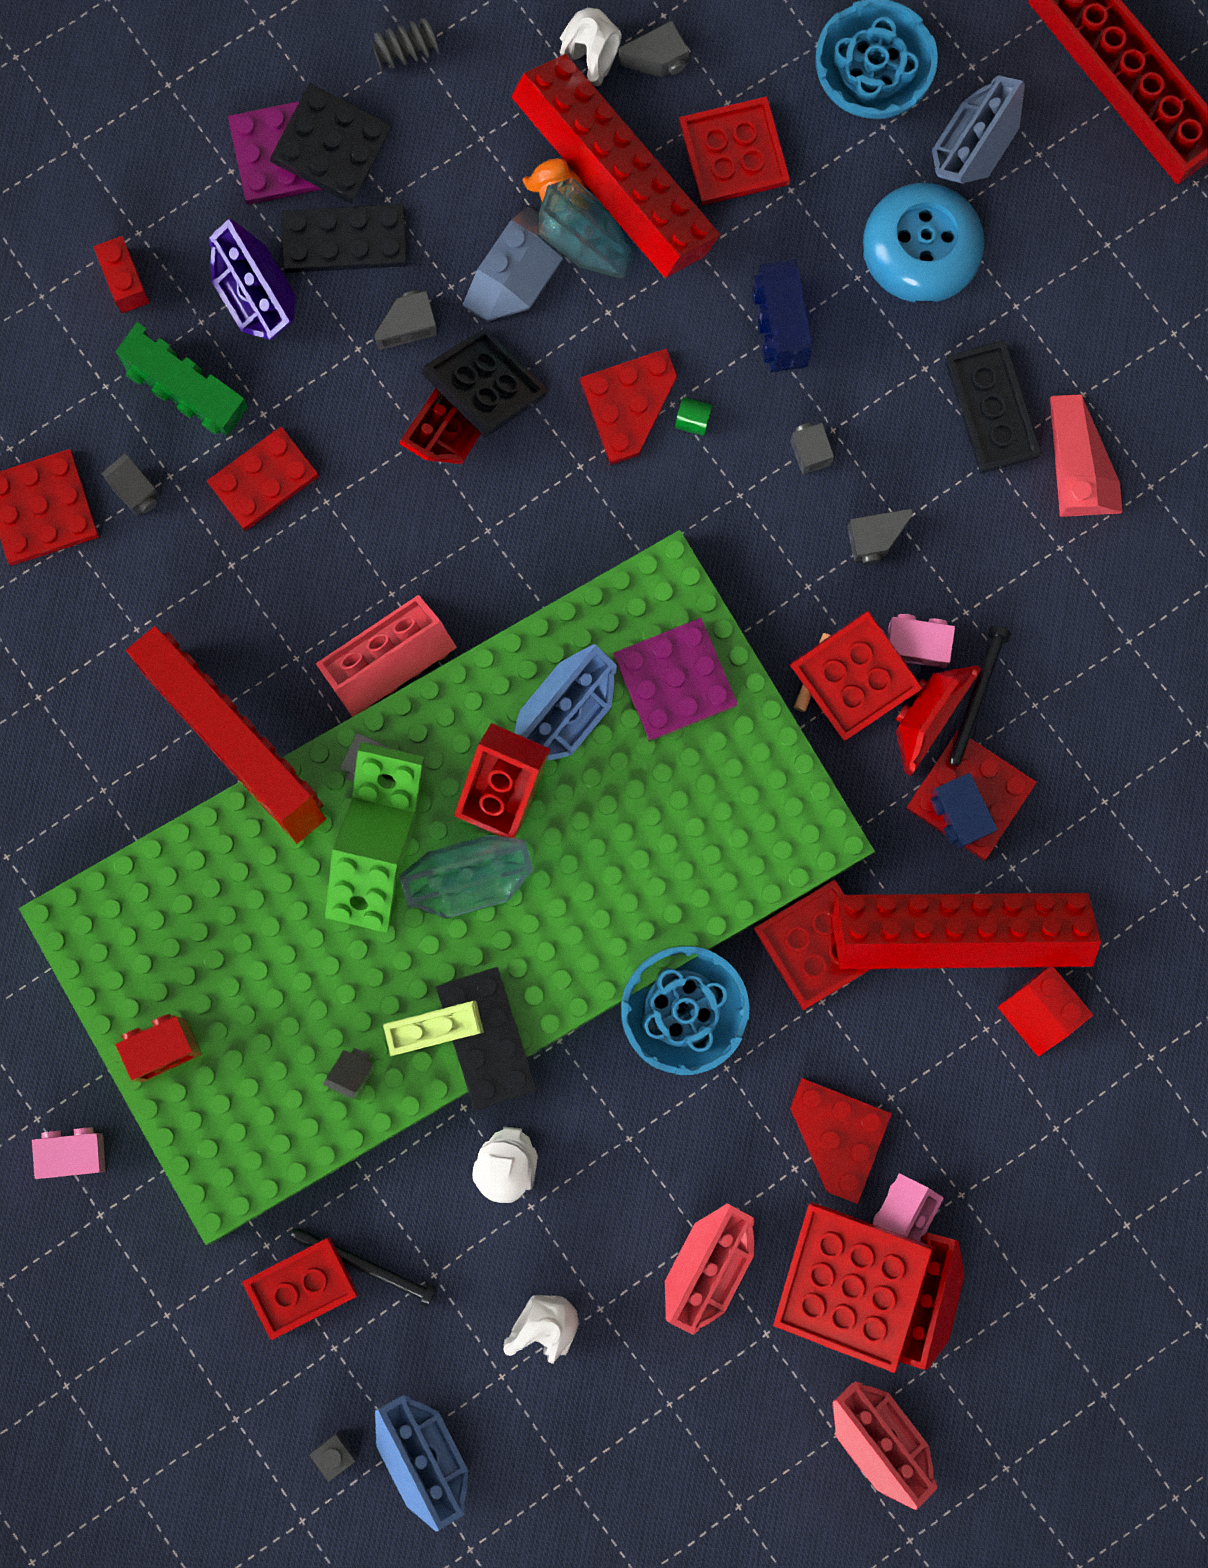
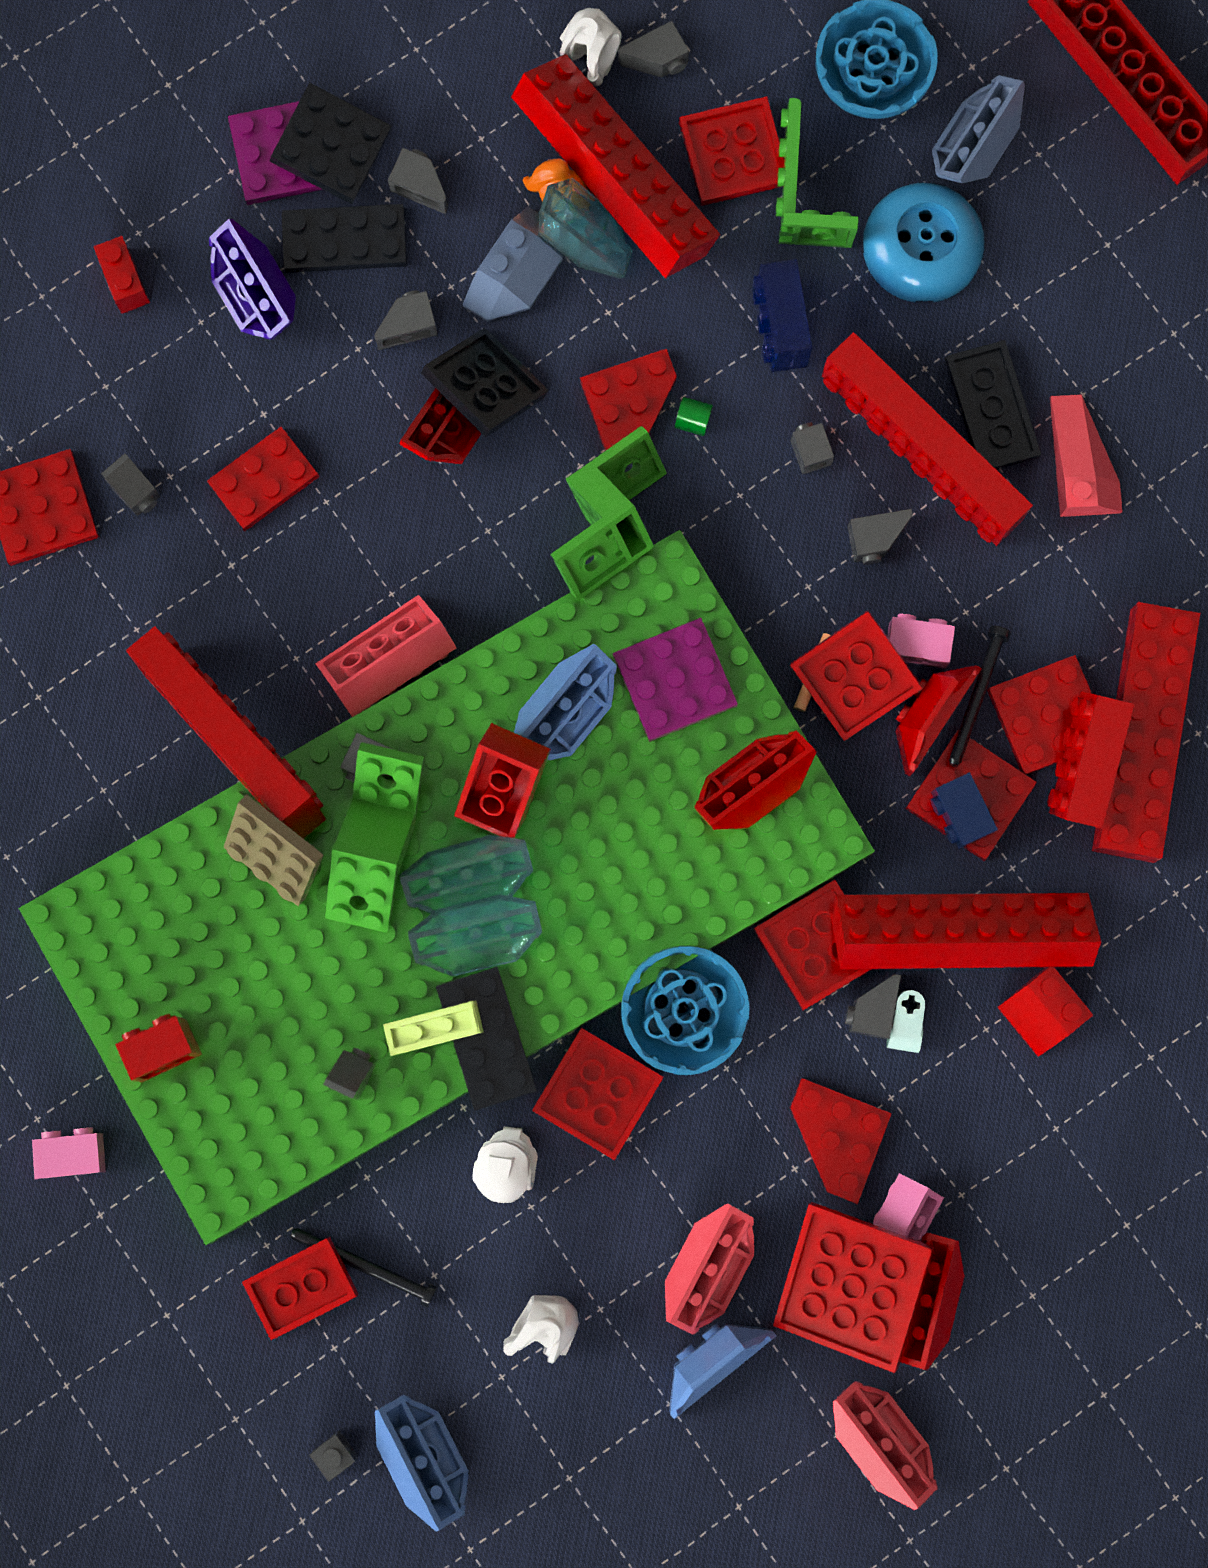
green wedge [116,322,248,437] -> none
dark grey piece [372,17,439,72] -> none
none -> dark tan plate [223,794,323,906]
none -> dark grey slope [388,148,448,214]
none -> clear light blue wedge [408,894,543,977]
none -> red plate [532,1028,664,1160]
none -> bright green bracket [550,426,667,601]
none -> medium blue wedge [669,1323,776,1419]
none -> red wedge [694,731,816,830]
none -> bright green bracket [776,98,858,248]
none -> red brick [822,332,1033,546]
none -> dark grey slope [845,974,901,1040]
none -> light aqua piece [886,990,925,1053]
none -> red plate [987,655,1091,775]
none -> red brick [1047,691,1134,829]
none -> red brick [1092,602,1201,863]

